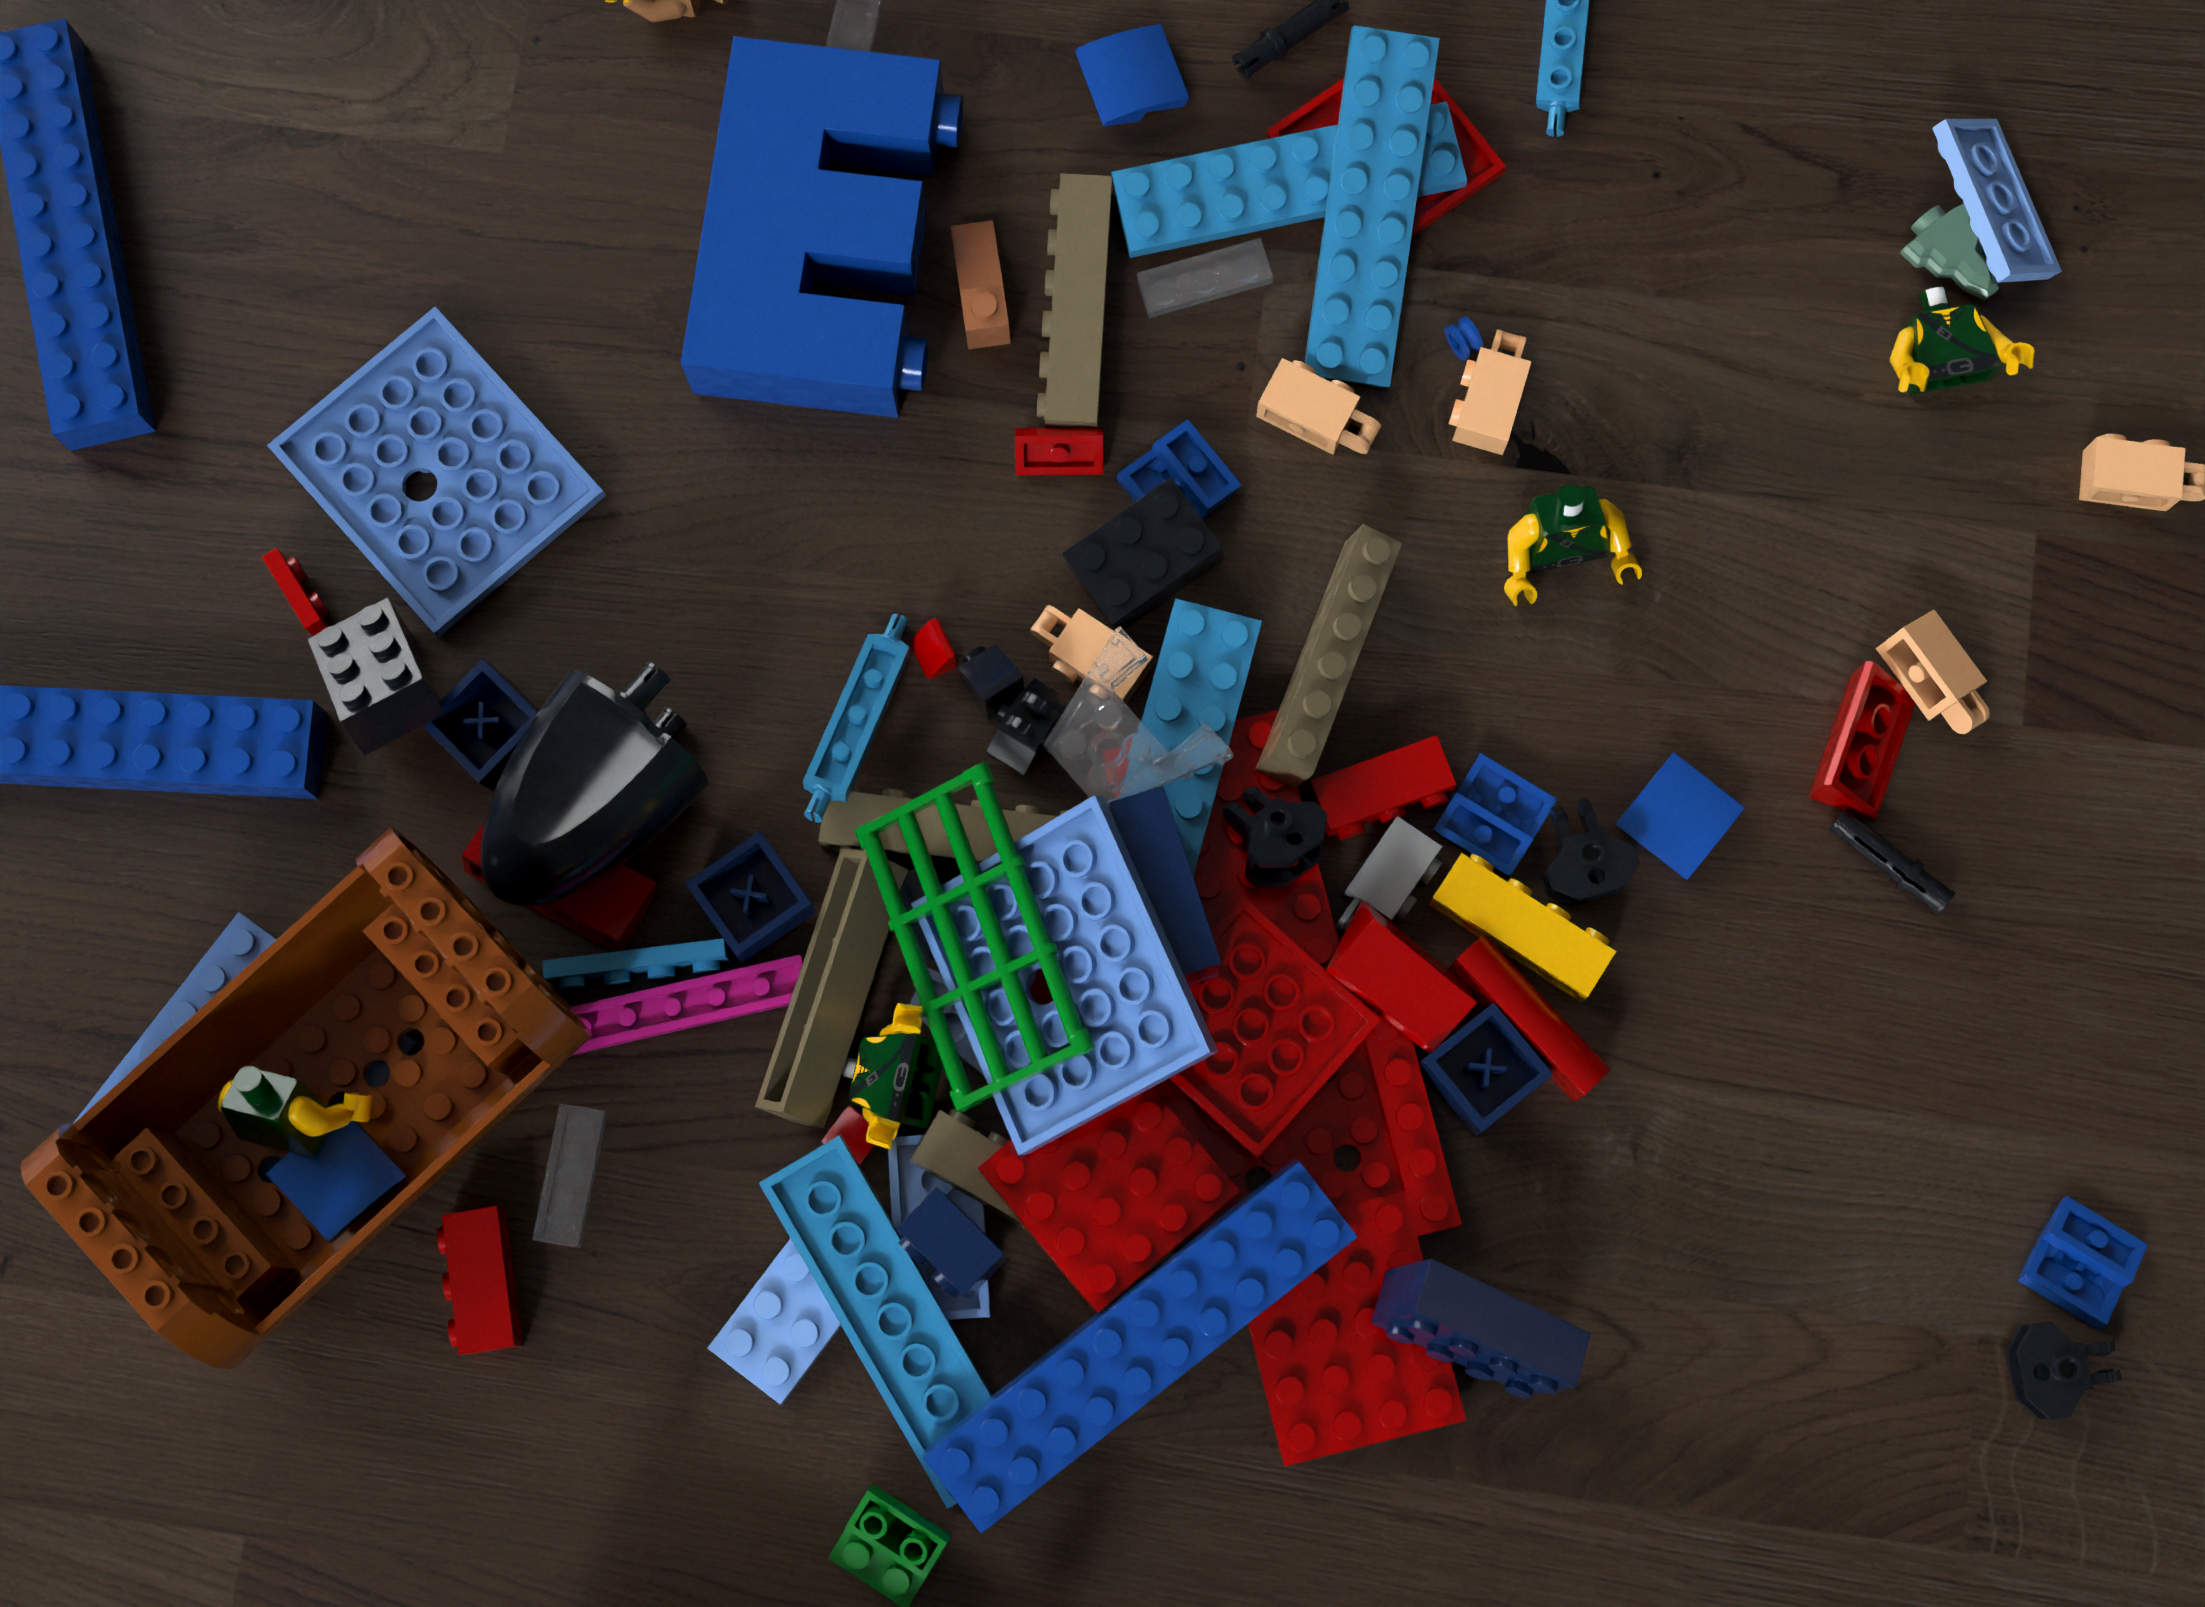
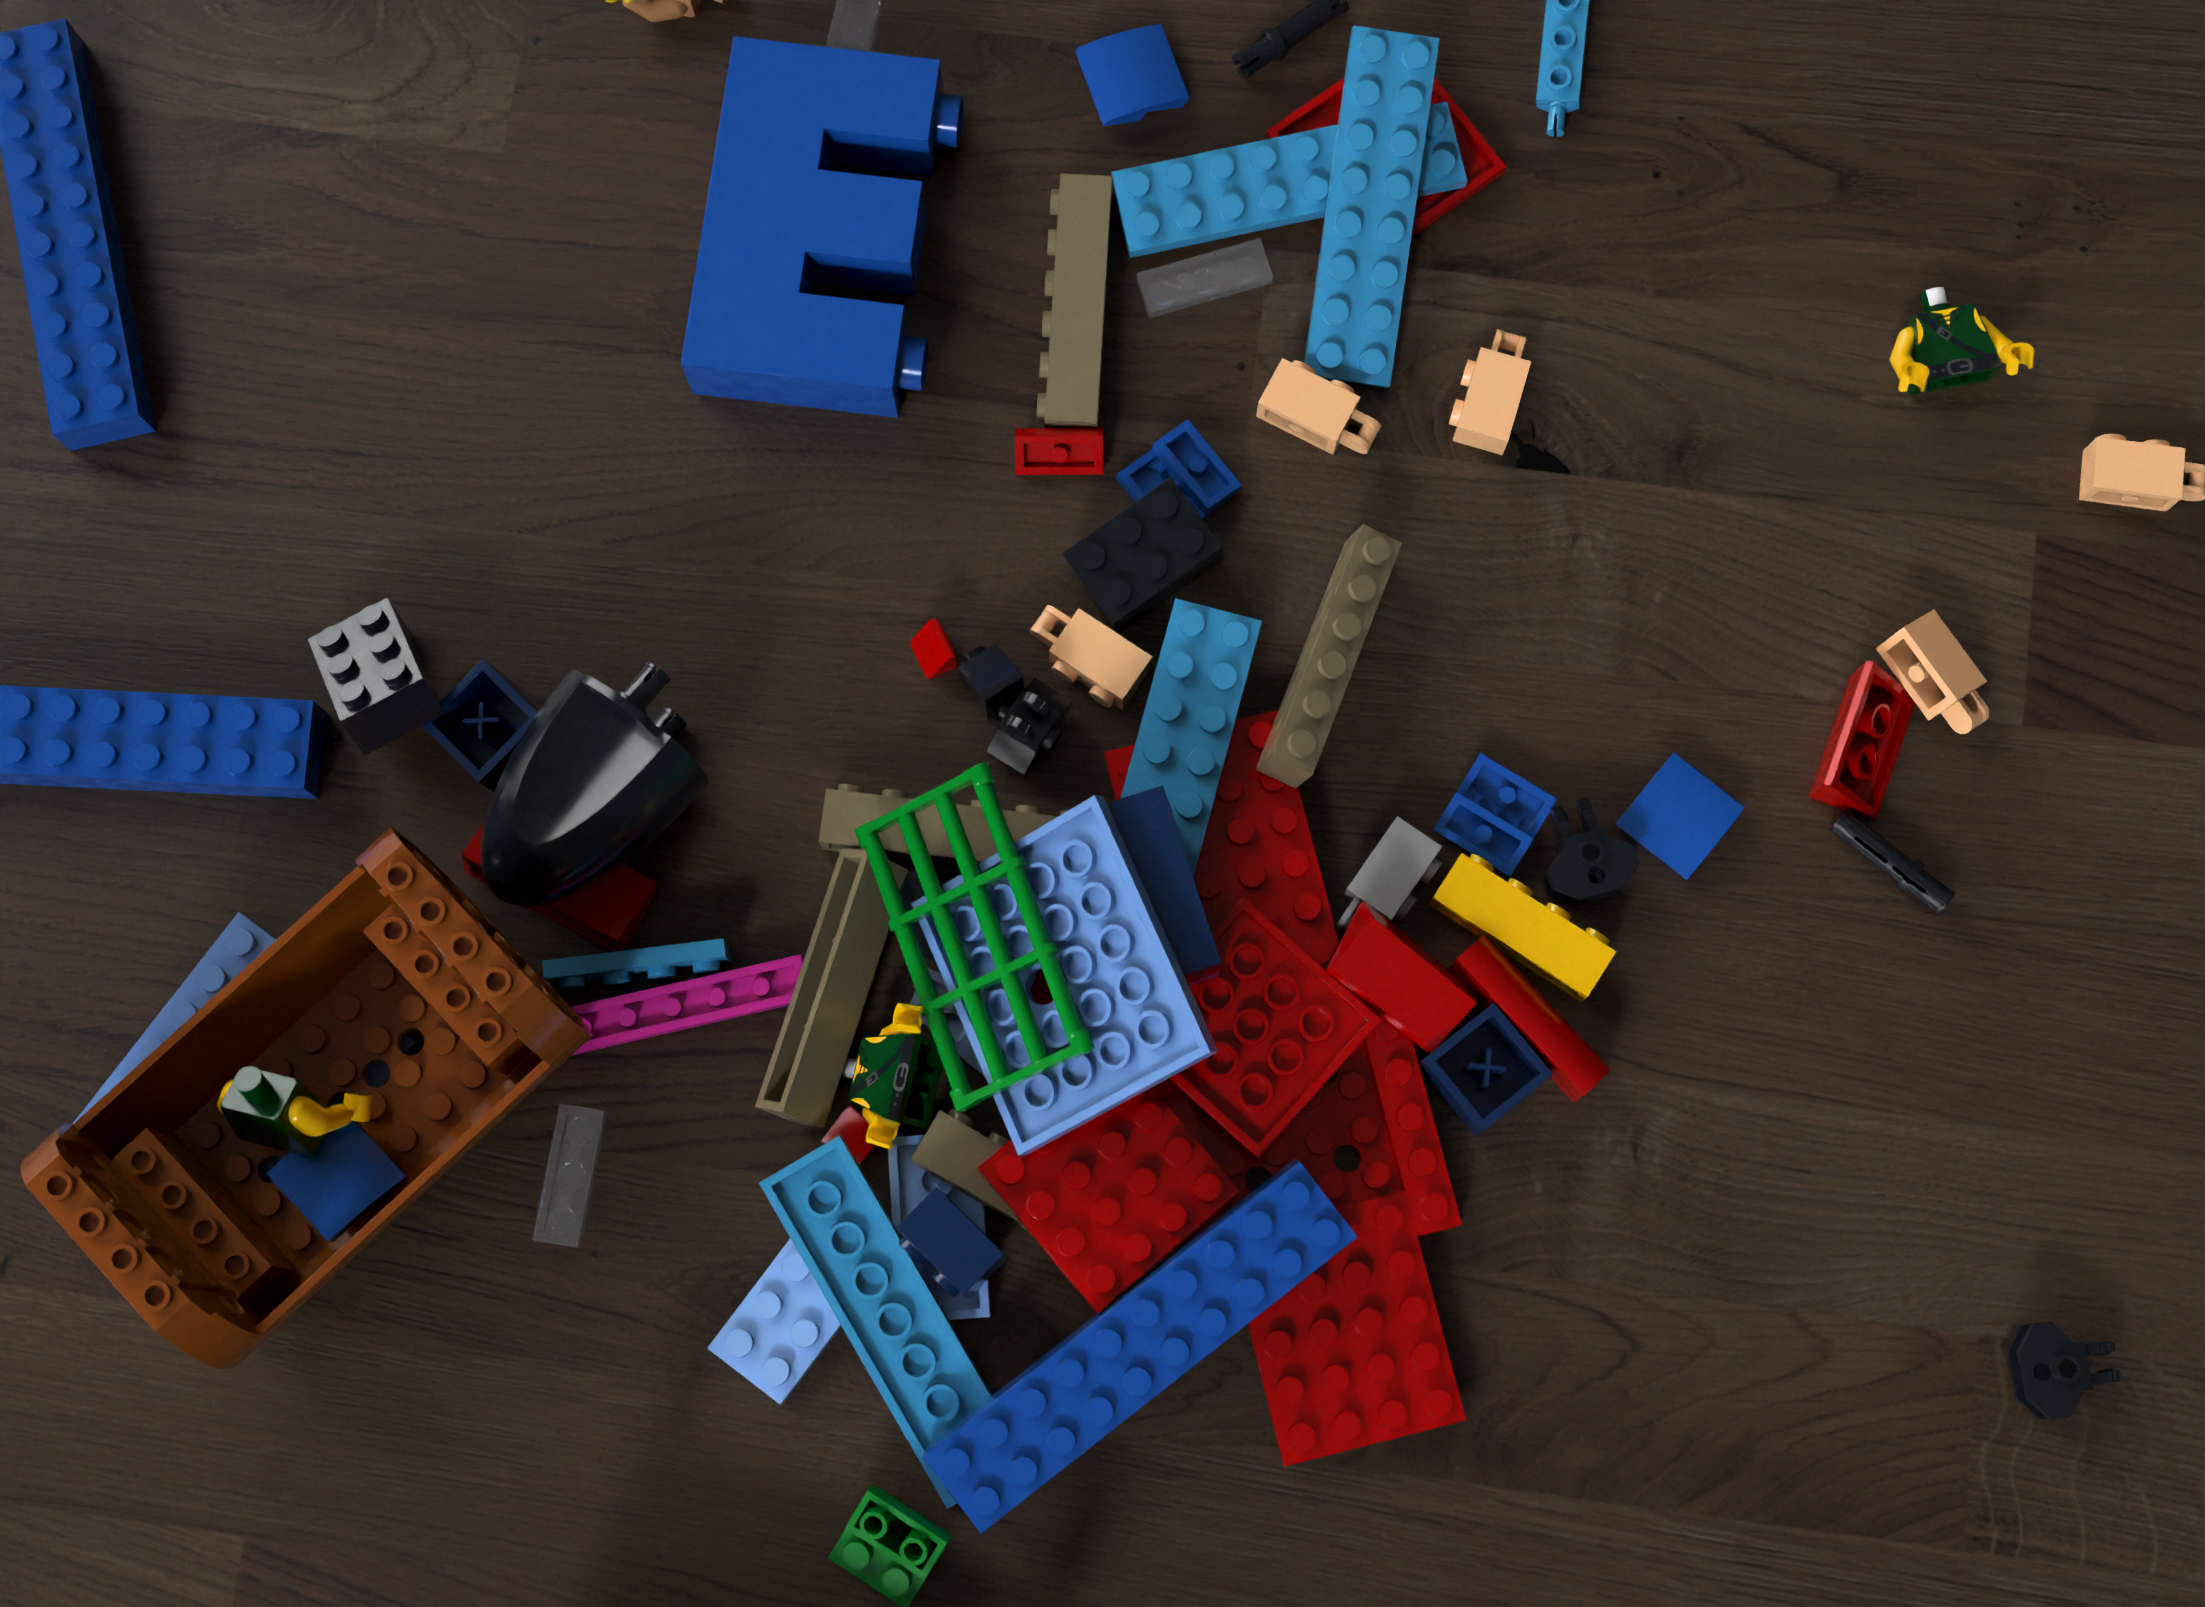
red plate [261,547,331,636] -> none
medium blue plate [267,307,606,638] -> none
red brick [437,1206,523,1355] -> none
dark blue brick [685,830,817,964] -> none
dark azure plate [803,614,910,823] -> none
nougat slope [951,220,1011,350] -> none
clear wing [1043,626,1234,808] -> none
black hinge [1221,785,1327,888] -> none
red brick [1308,735,1457,840] -> none
dark blue brick [1371,1258,1591,1399] -> none
blue bush [1444,316,1484,361] -> none
torso [1504,484,1642,606] -> none
sand green rock [1900,203,1999,300] -> none
light blue plate [1933,119,2062,283] -> none
blue slope [2017,1196,2148,1330] -> none

